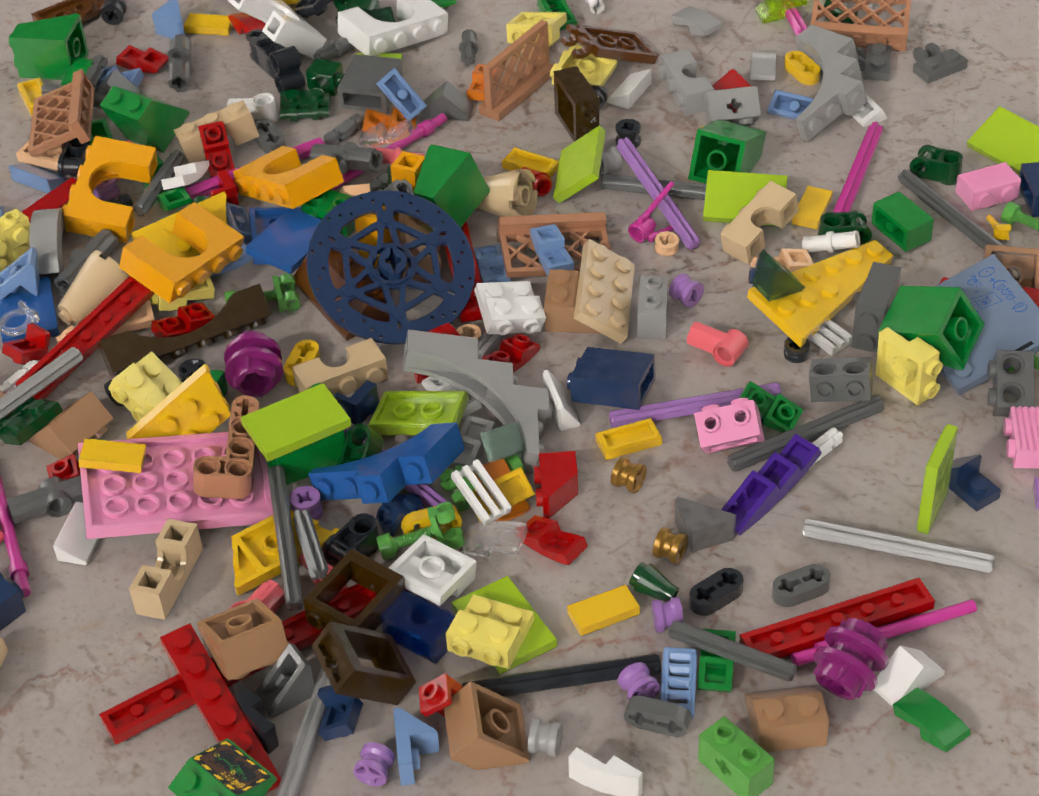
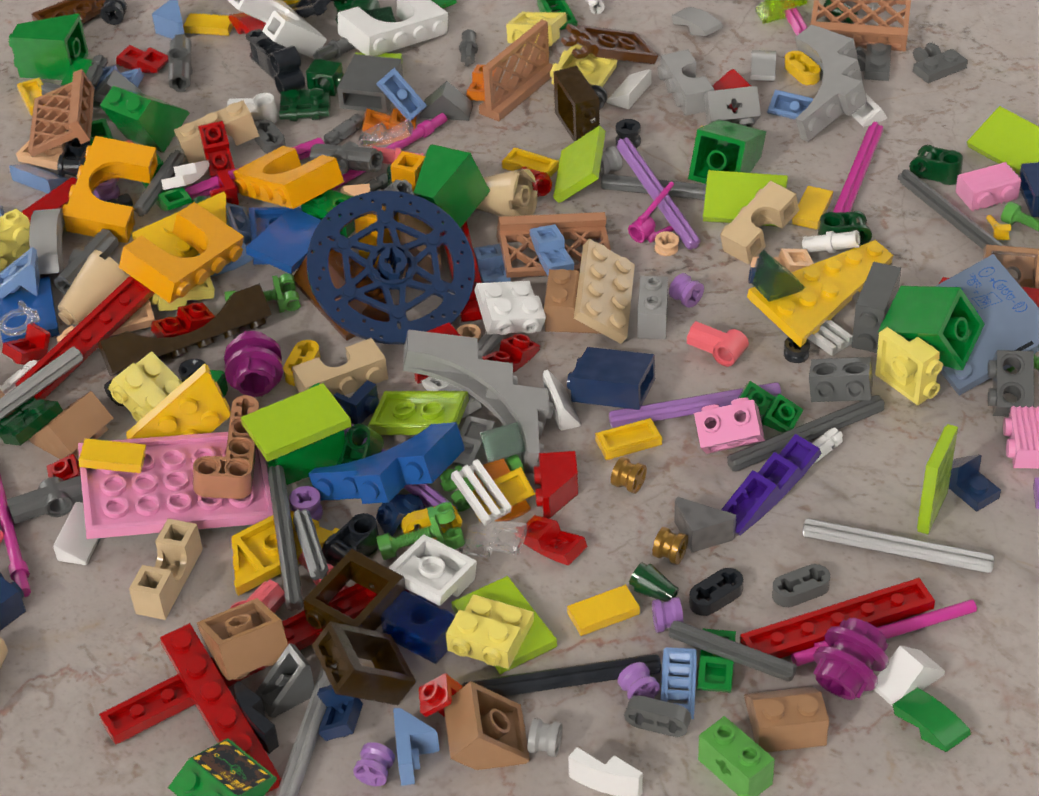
green brick [871,191,934,252] -> none

